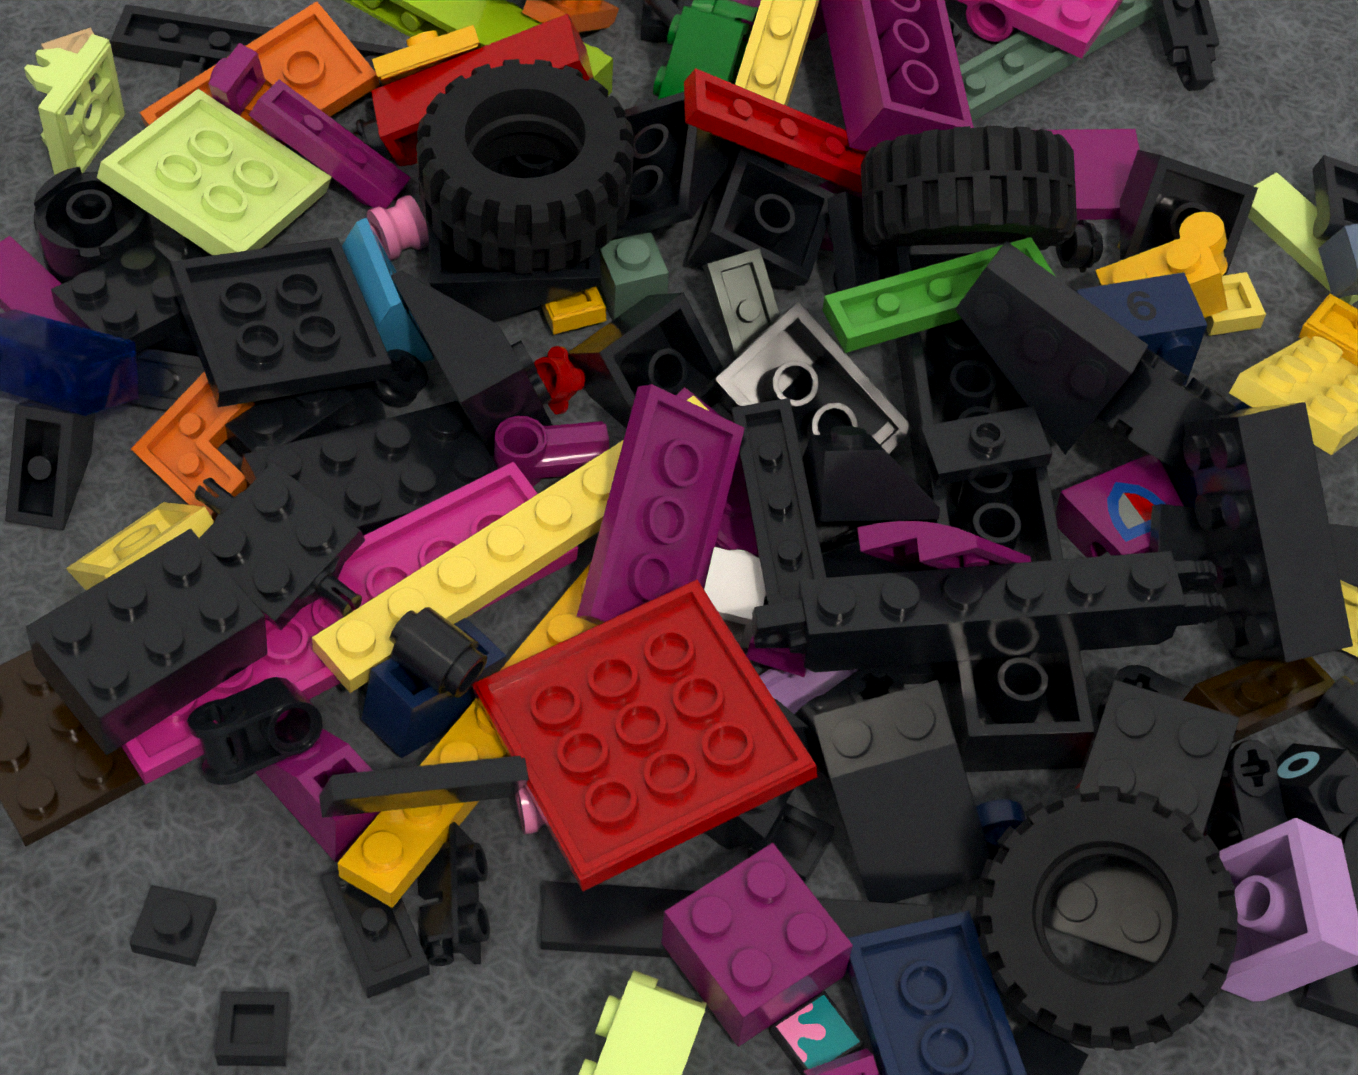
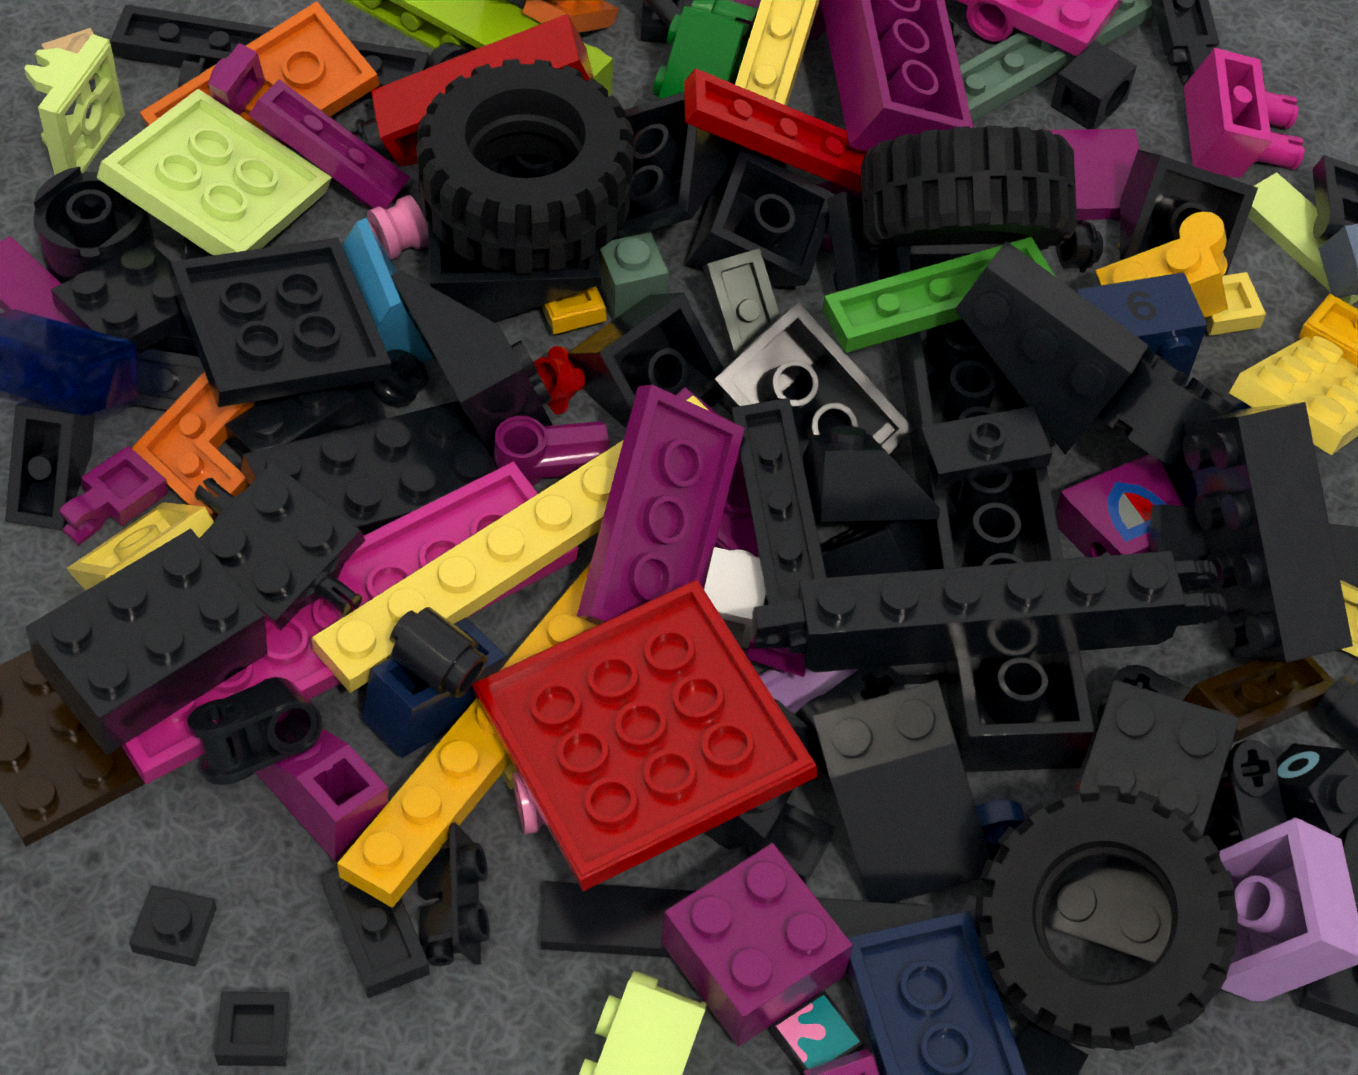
black tile [319,756,529,818] -> none
yellow plate [372,25,481,85] -> none
magenta slope [858,521,1031,571] -> none
none -> magenta plate [59,445,168,546]
none -> black brick [1051,40,1137,129]
none -> dark pink brick [1183,48,1305,178]

